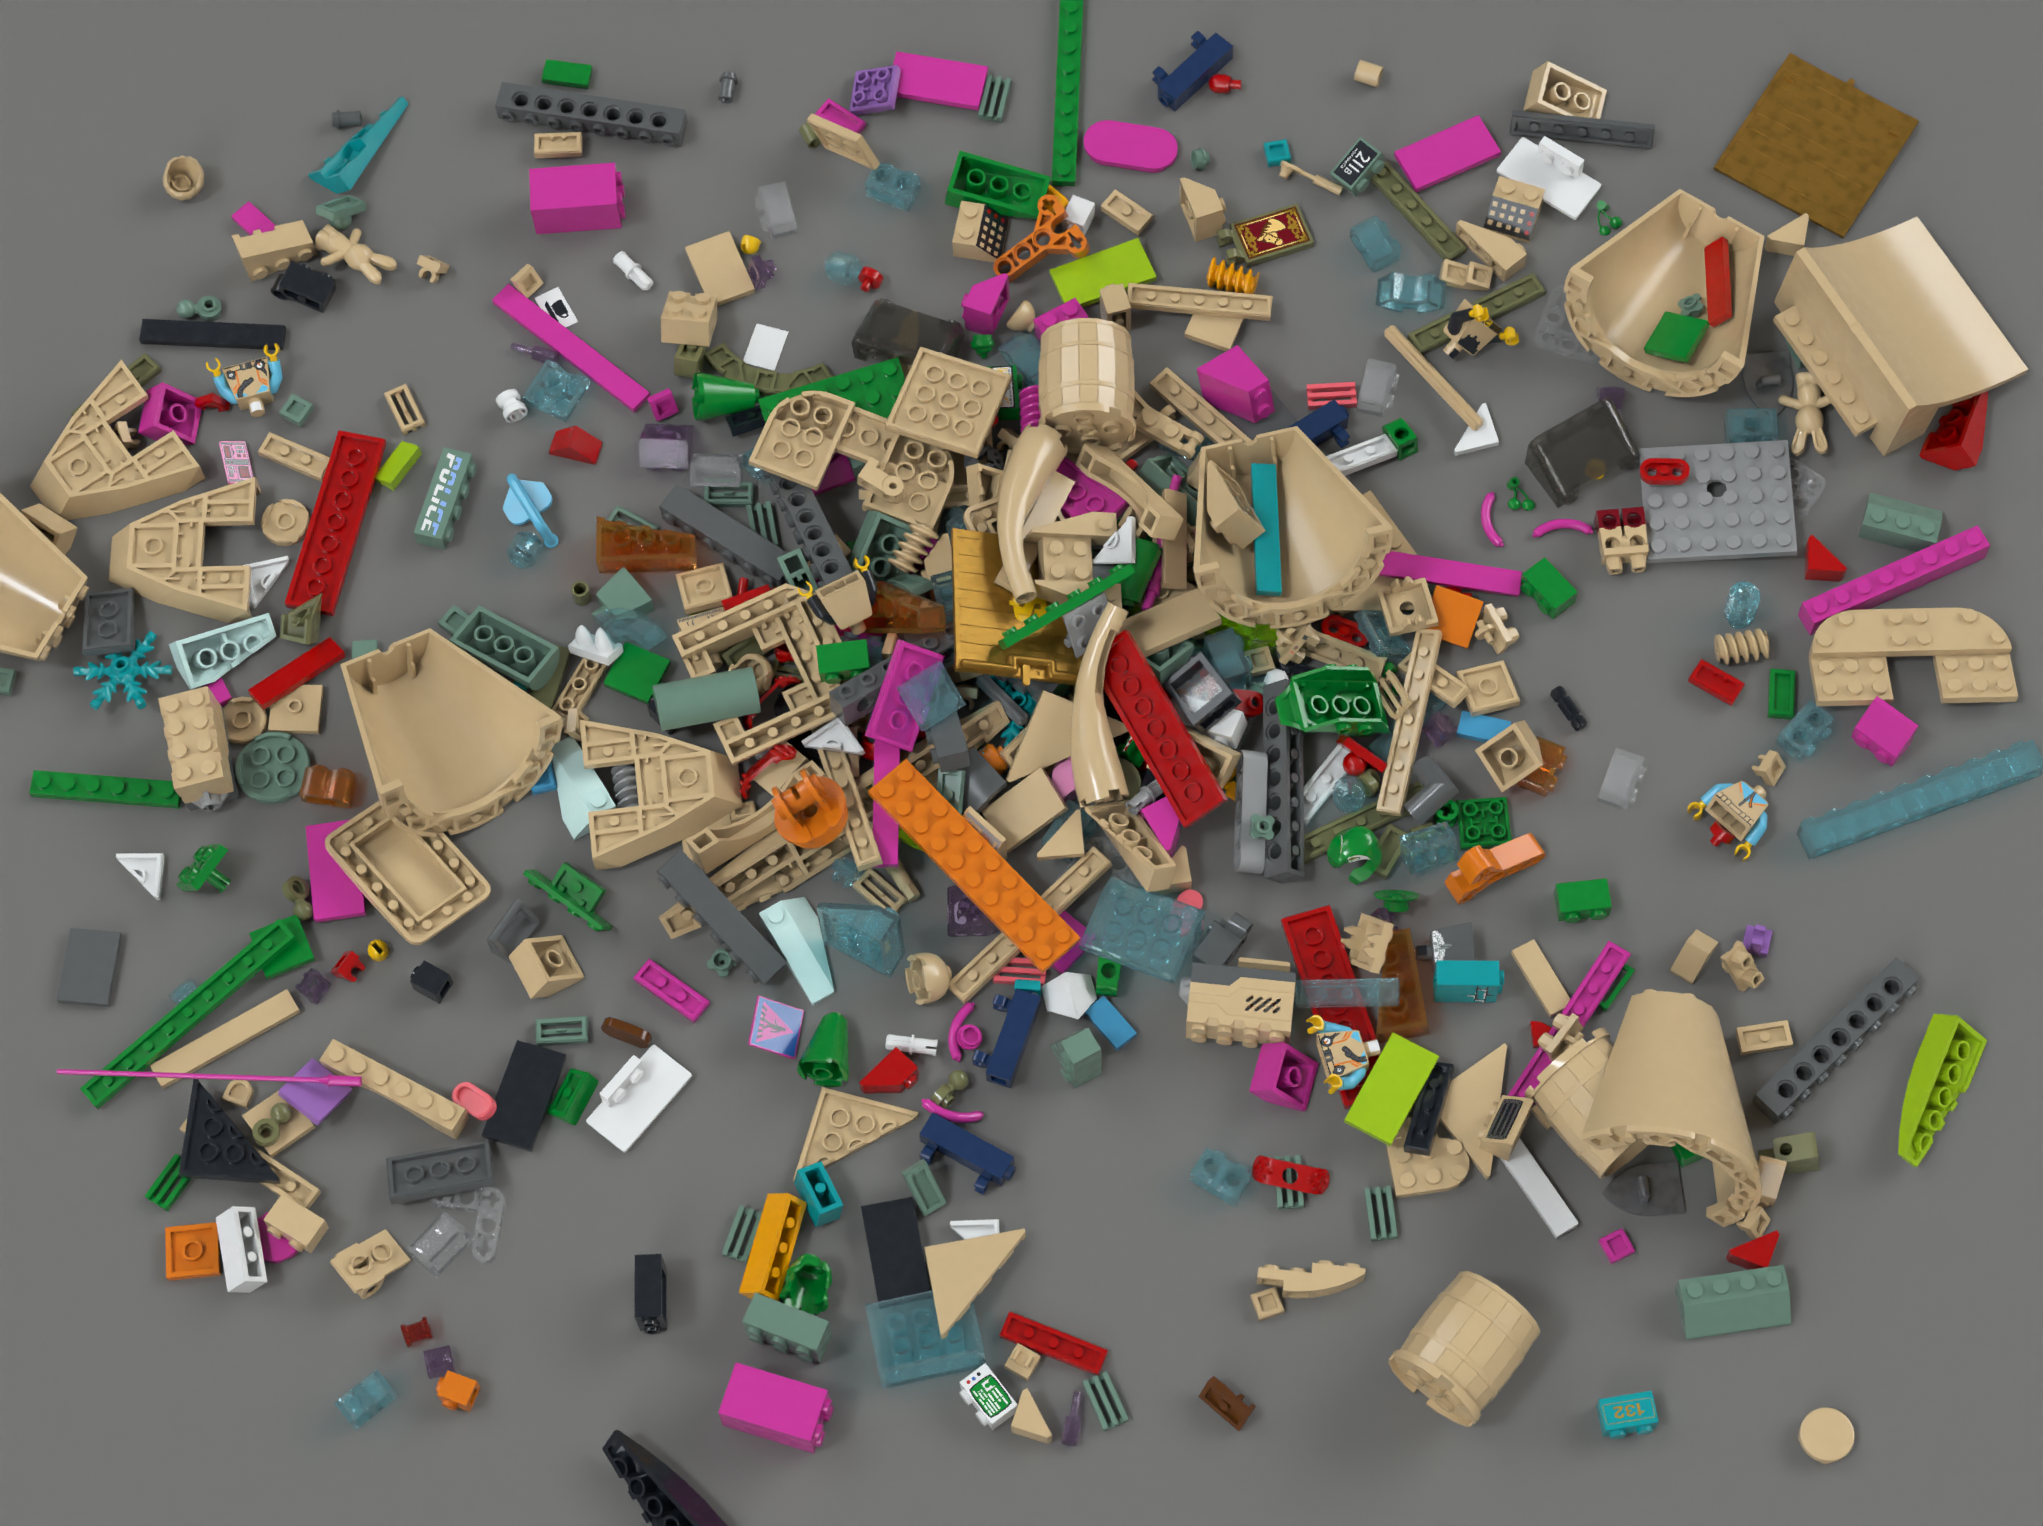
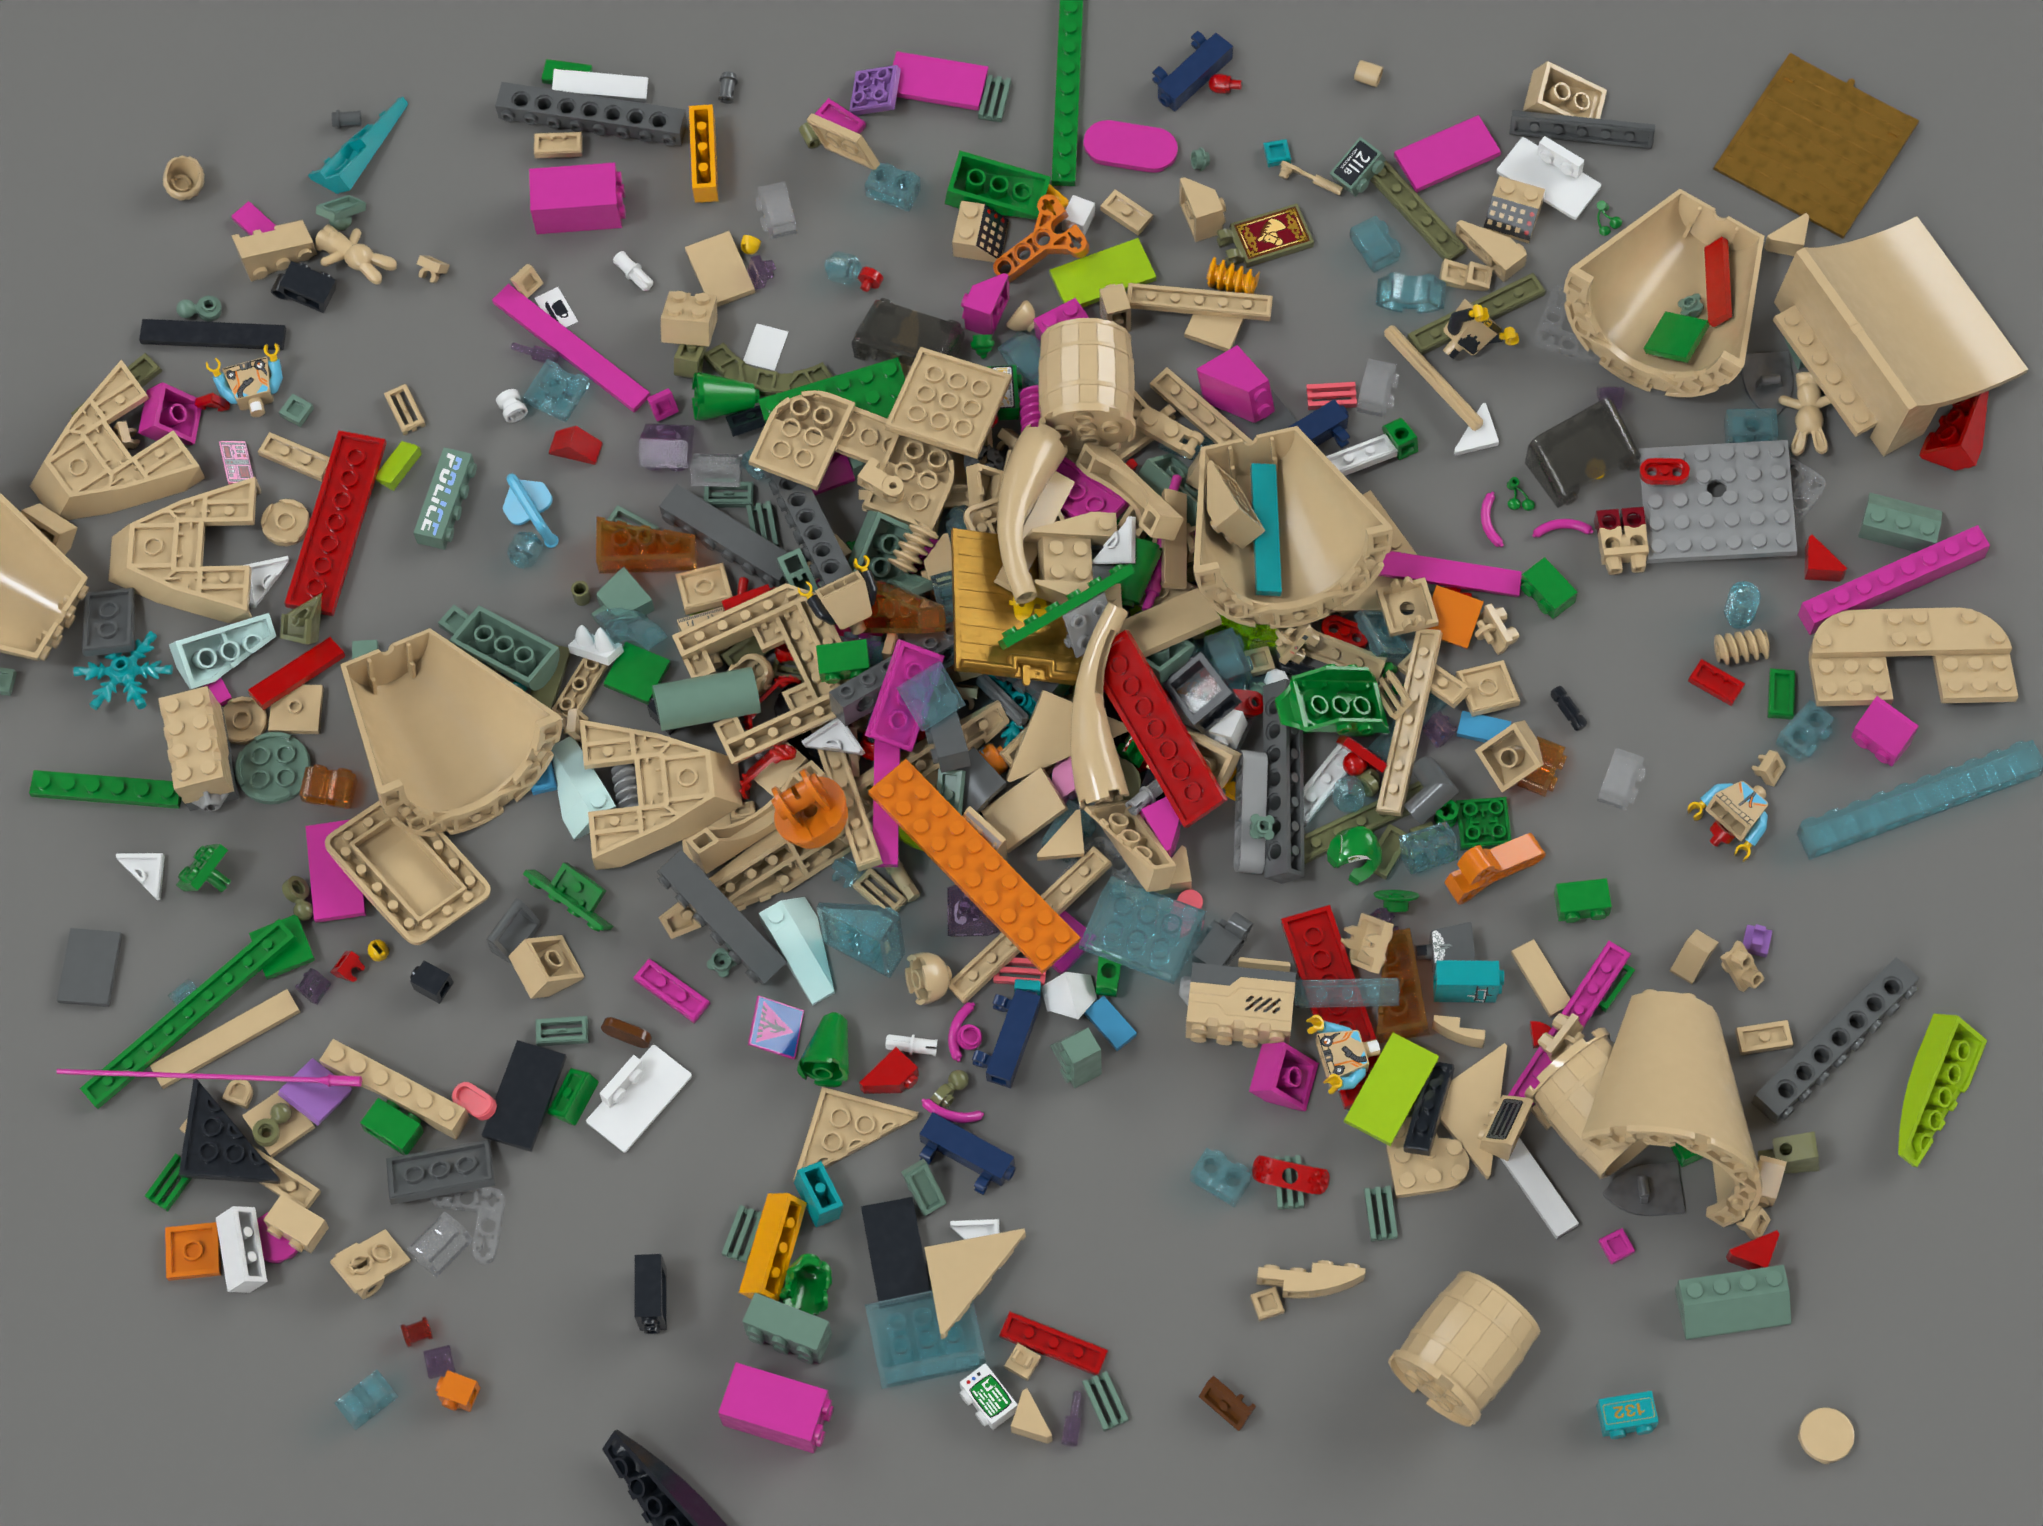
none -> green brick [360,1098,424,1155]
none -> white tile [552,69,648,102]
none -> light orange brick [689,104,719,203]
none -> tan slope [1432,1015,1485,1048]

